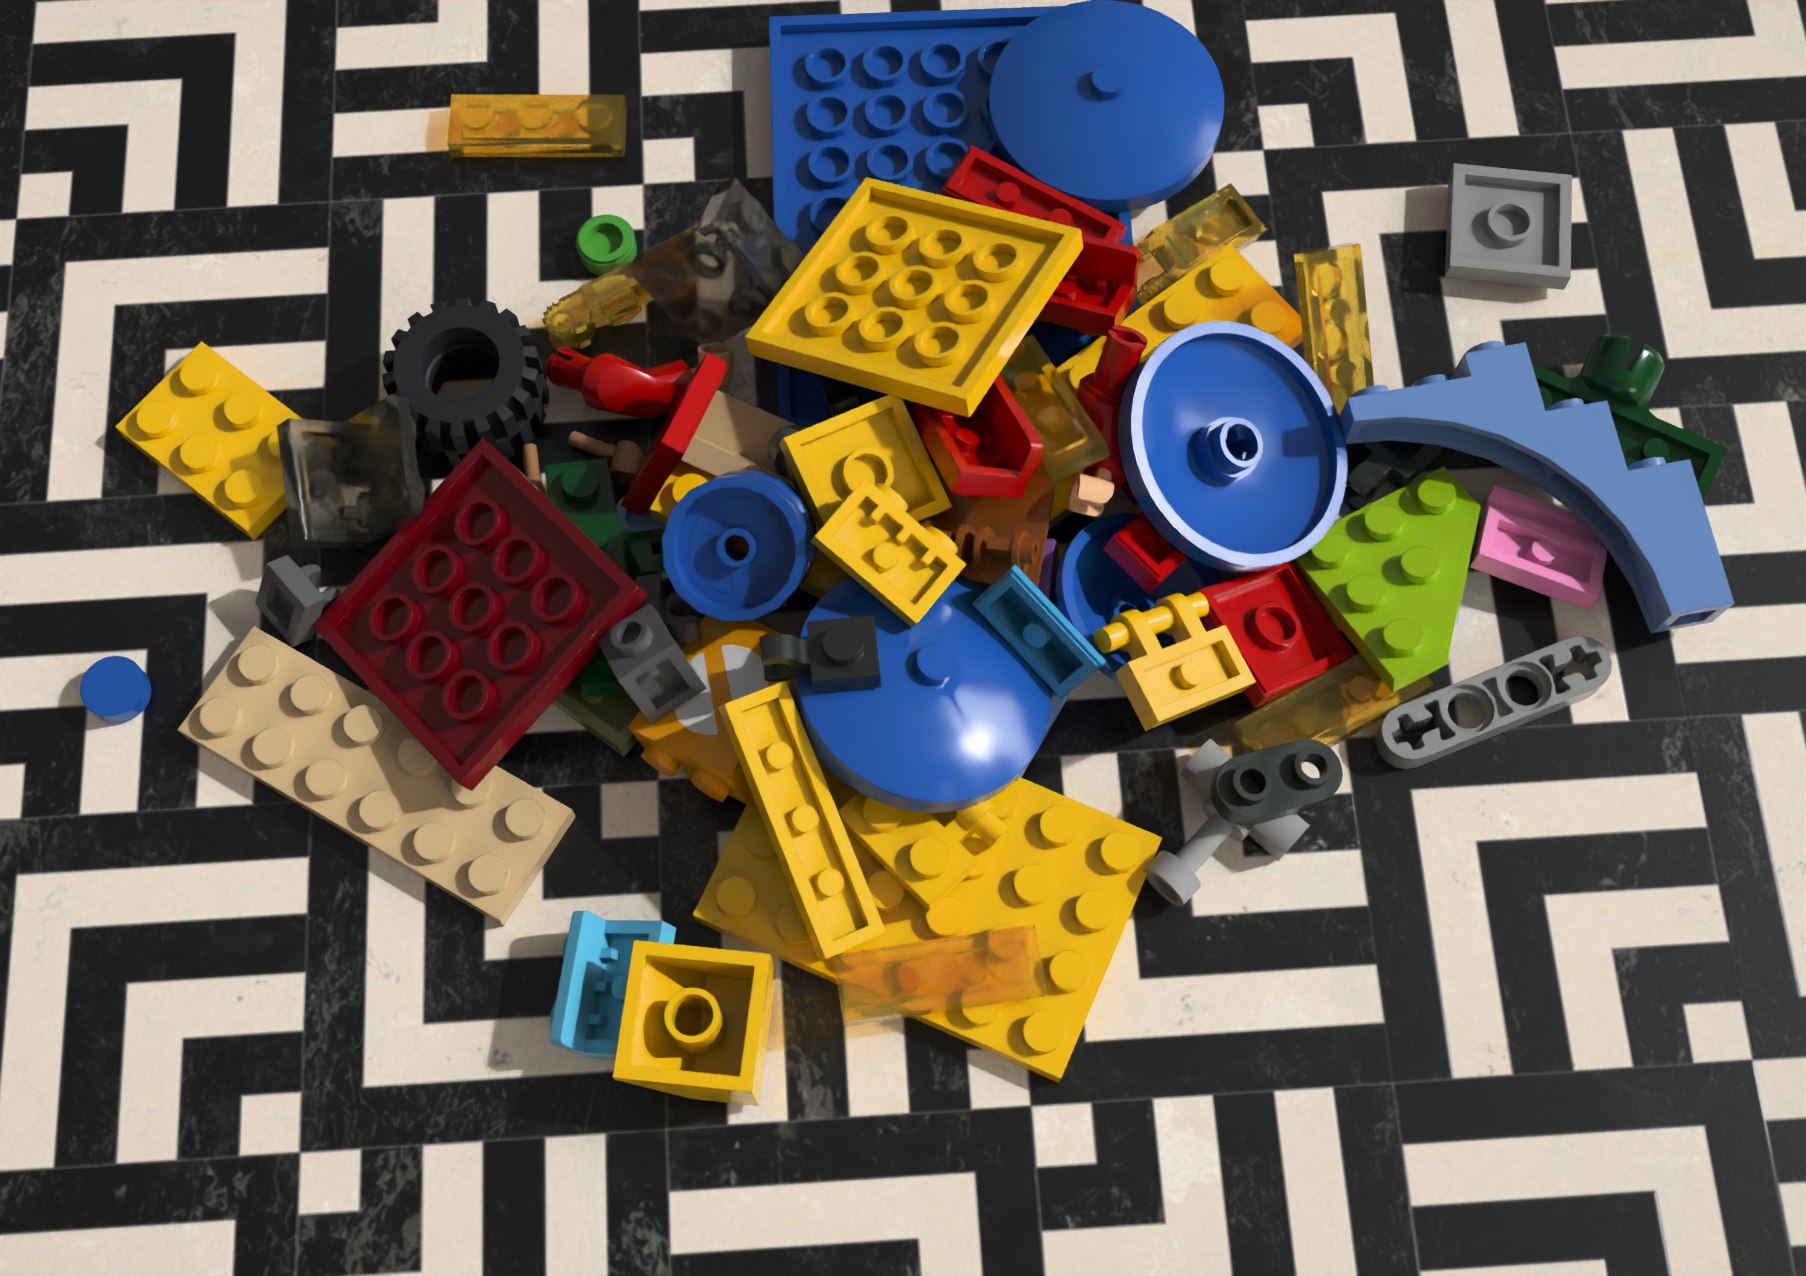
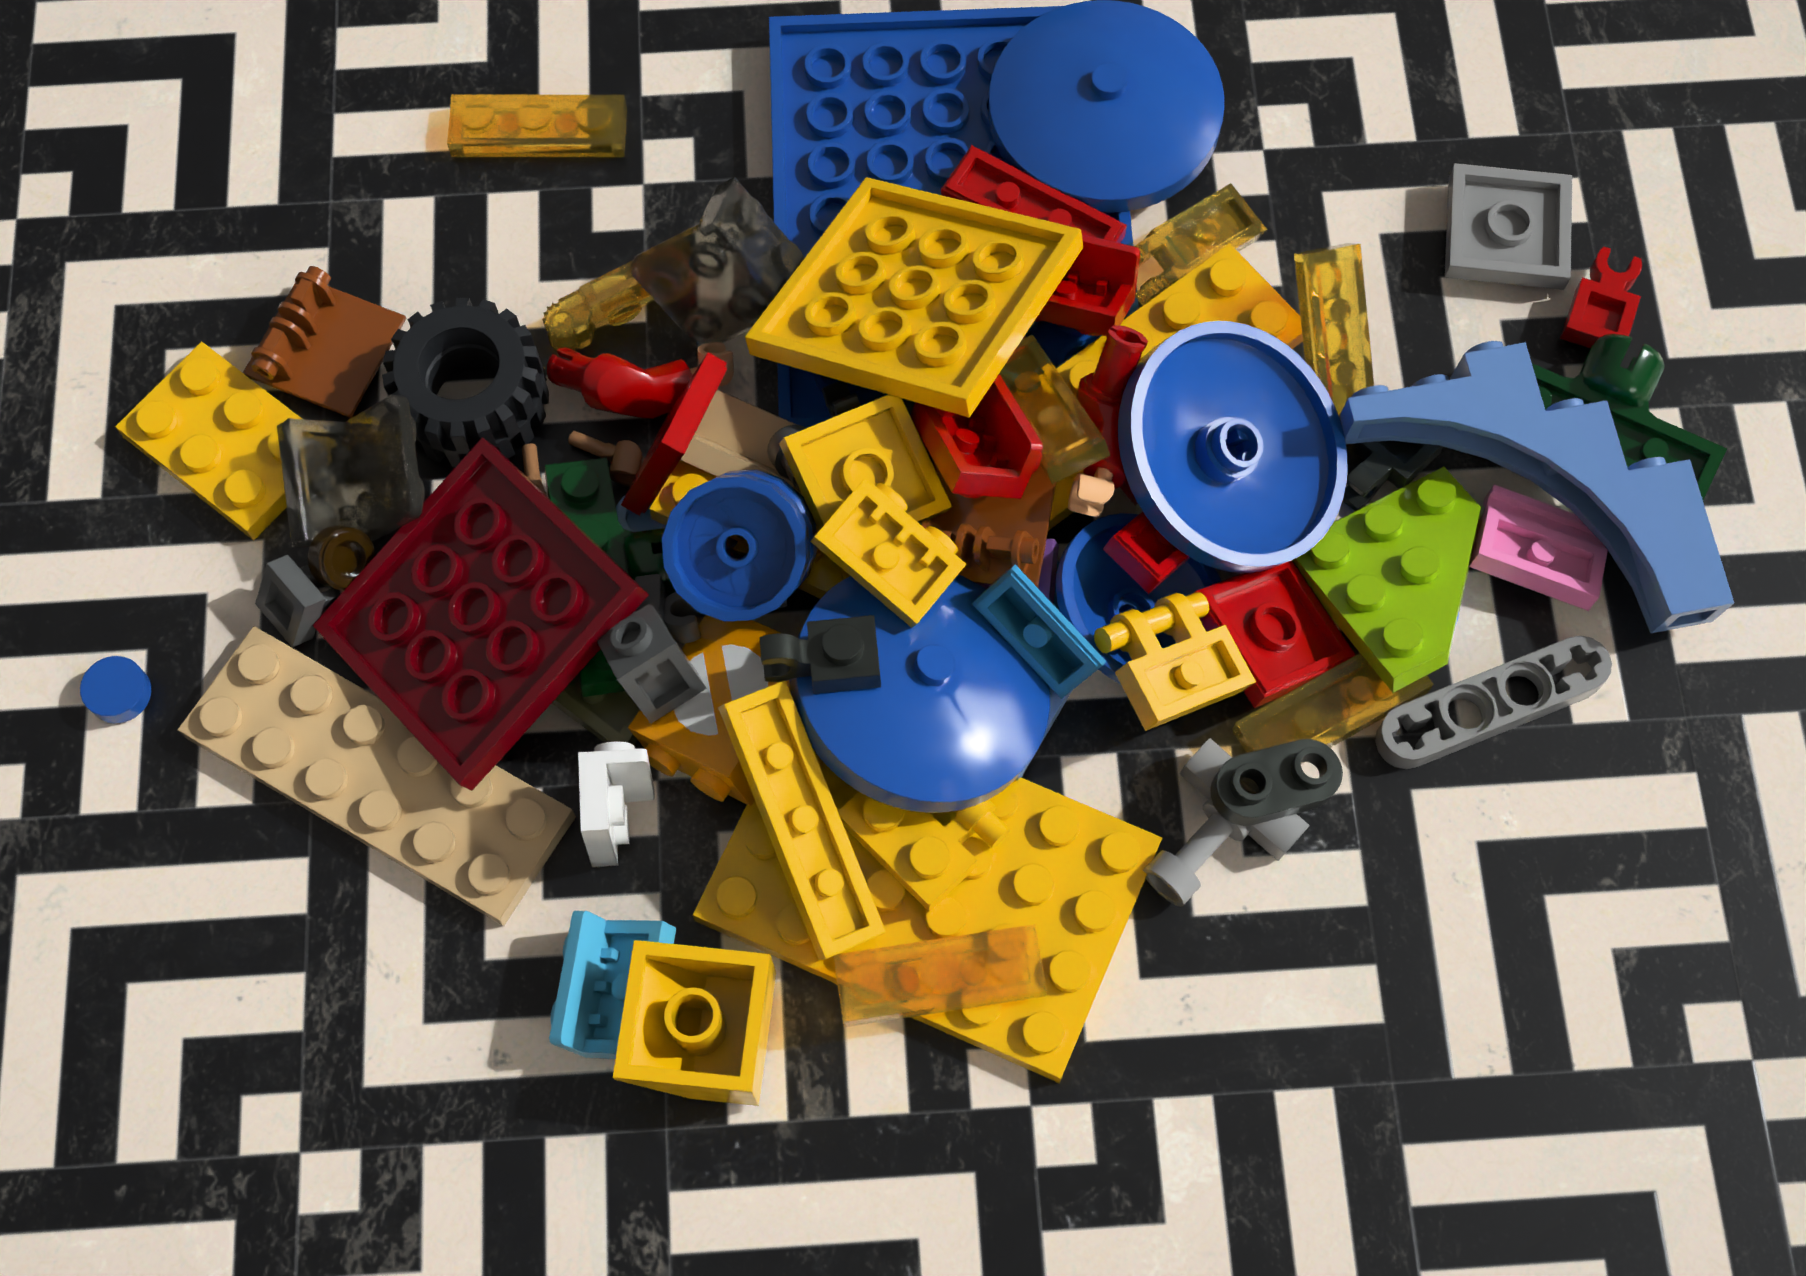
bright green tile [576,214,637,276] -> none
none -> dark orange hinge [243,266,407,418]
none -> dark brown tile [308,525,375,590]
none -> white bracket [578,742,654,867]
none -> red plate [1560,246,1642,348]

